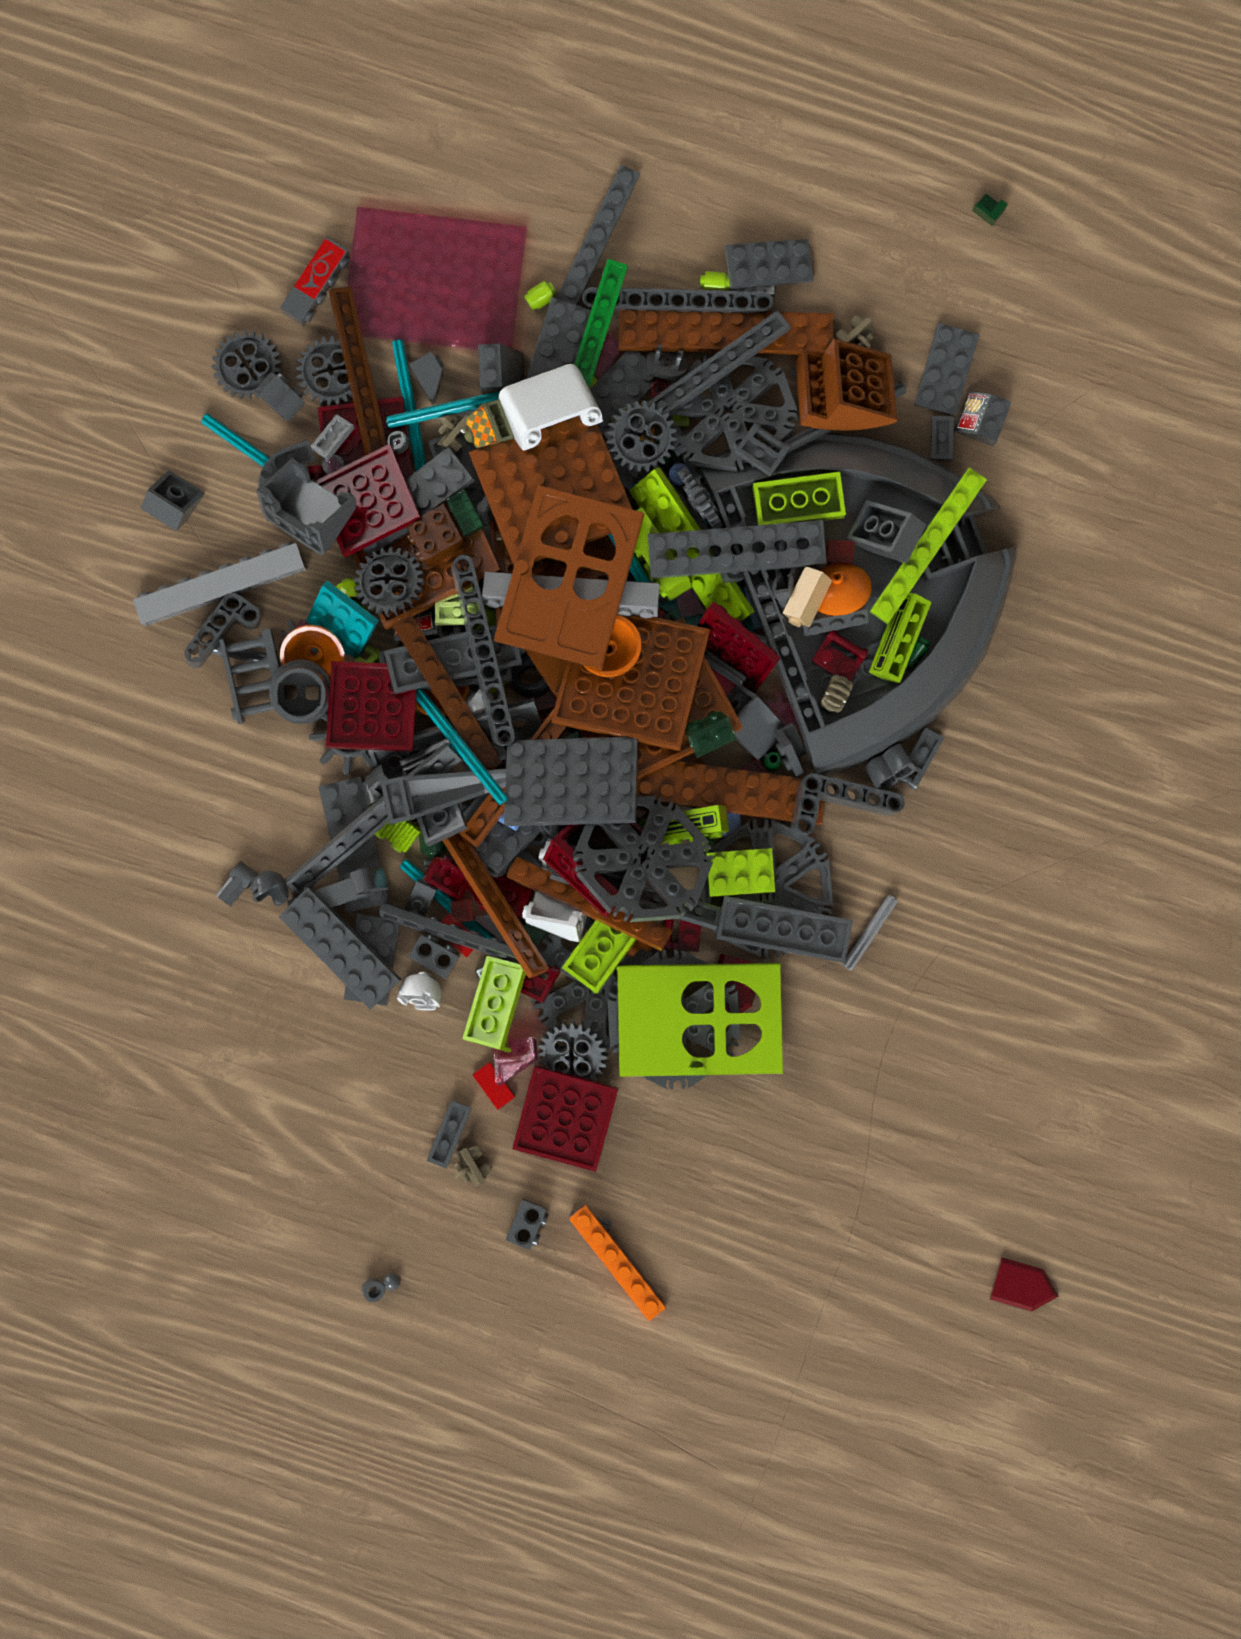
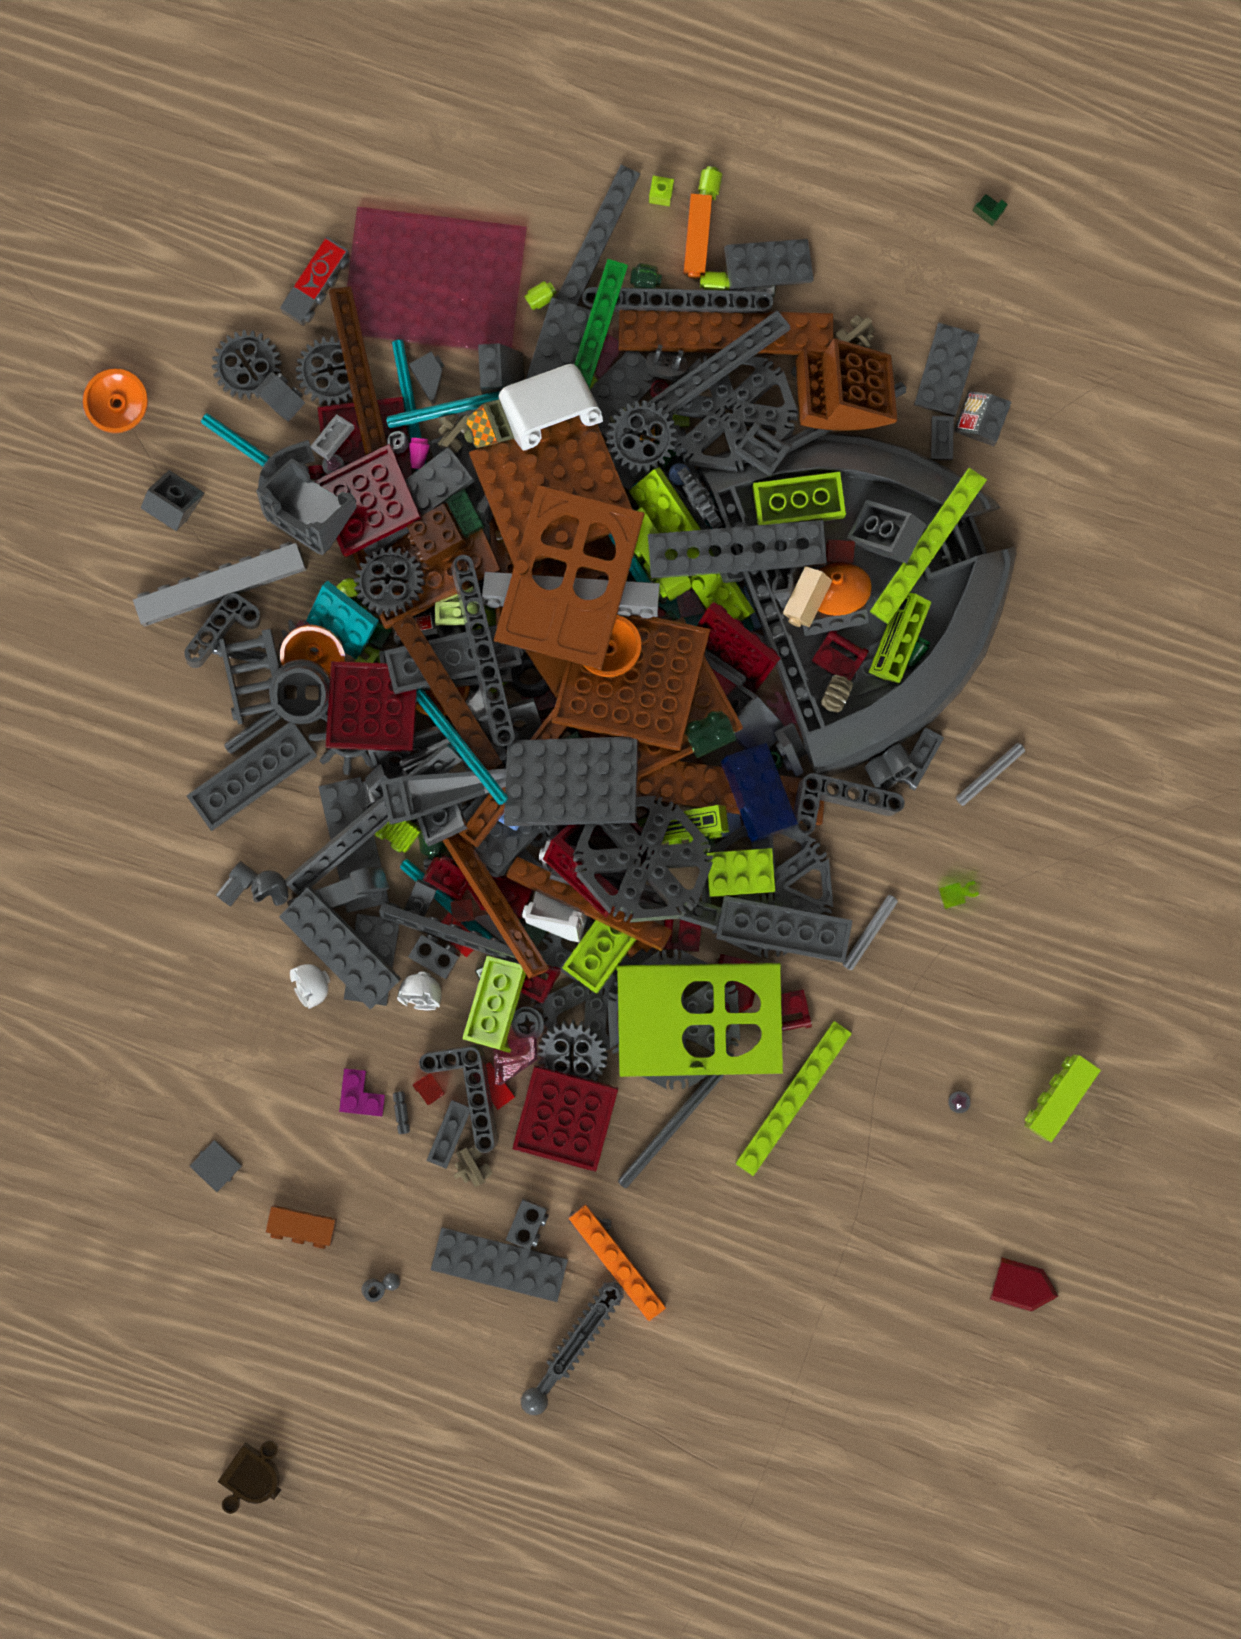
none -> orange dish [83,369,148,433]
none -> dark grey plate [187,722,317,831]
none -> dark grey piece [190,1140,242,1192]
none -> dark brown piece [217,1440,282,1514]
none -> dark grey axle [224,710,281,754]
none -> dark orange brick [265,1205,337,1249]
none -> white cylinder [290,964,330,1009]
none -> magenta plate [339,1068,385,1117]
none -> dark green plate [368,623,392,649]
none -> dark grey axle [393,1091,410,1134]
none -> dark pink cone [409,438,430,469]
none -> clear red panel [412,1073,446,1105]
none -> dark grey beam [419,1045,498,1153]
none -> dark grey plate [431,1227,568,1302]
none -> dark grey gear [511,1006,545,1041]
none -> dark grey gear [520,1281,624,1416]
none -> dark grey axle [618,1075,724,1188]
none -> clear green head [630,263,662,289]
none -> lime brick [649,175,674,207]
none -> orange brick [684,194,712,279]
none -> lime brick [698,166,722,200]
none -> clear blue brick [721,743,798,842]
none -> lime plate [735,1021,852,1176]
none -> dark red plate [781,989,812,1032]
none -> clear neon green plate [938,881,979,909]
none -> dark grey tile [948,1091,970,1113]
none -> light grey axle [956,743,1025,806]
none -> lime brick [1024,1054,1101,1143]

